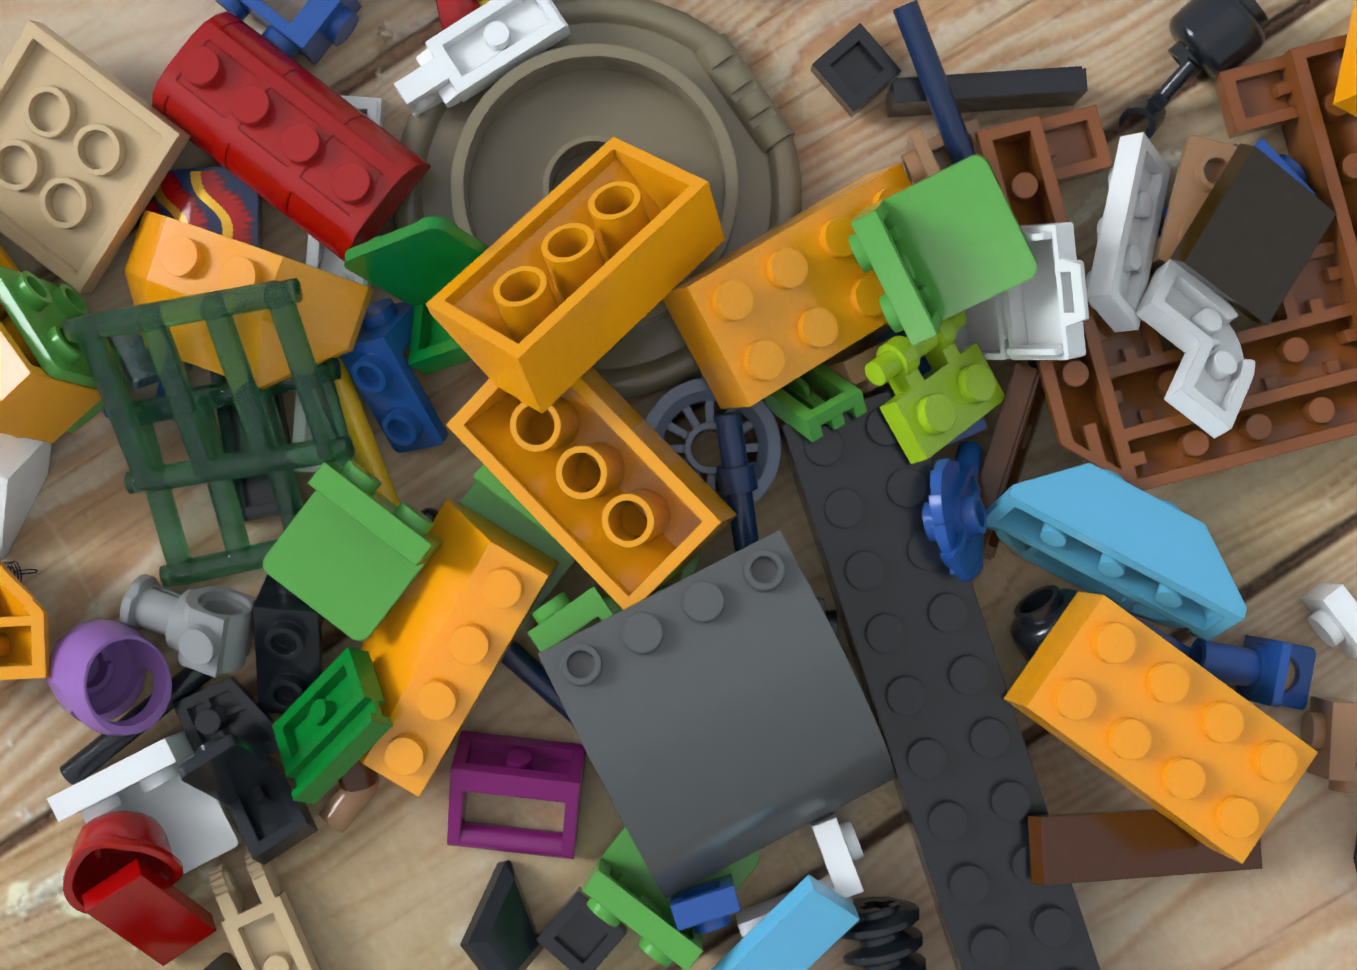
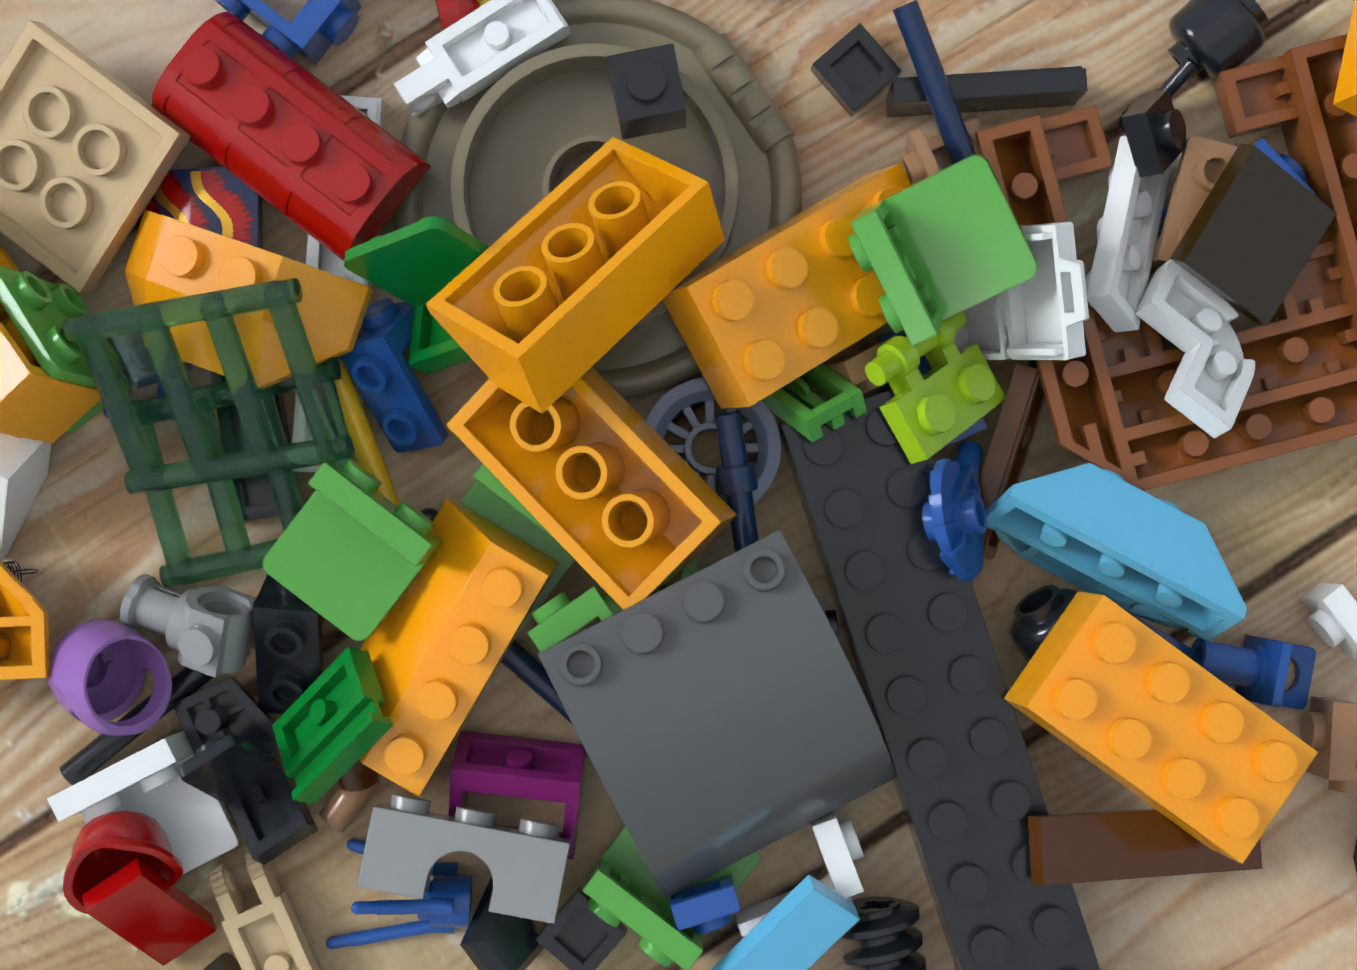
none -> blue plant [326,838,472,949]
none -> light grey arch [356,794,570,924]
none -> black brick [607,43,686,140]
none -> black plate [1121,89,1186,177]

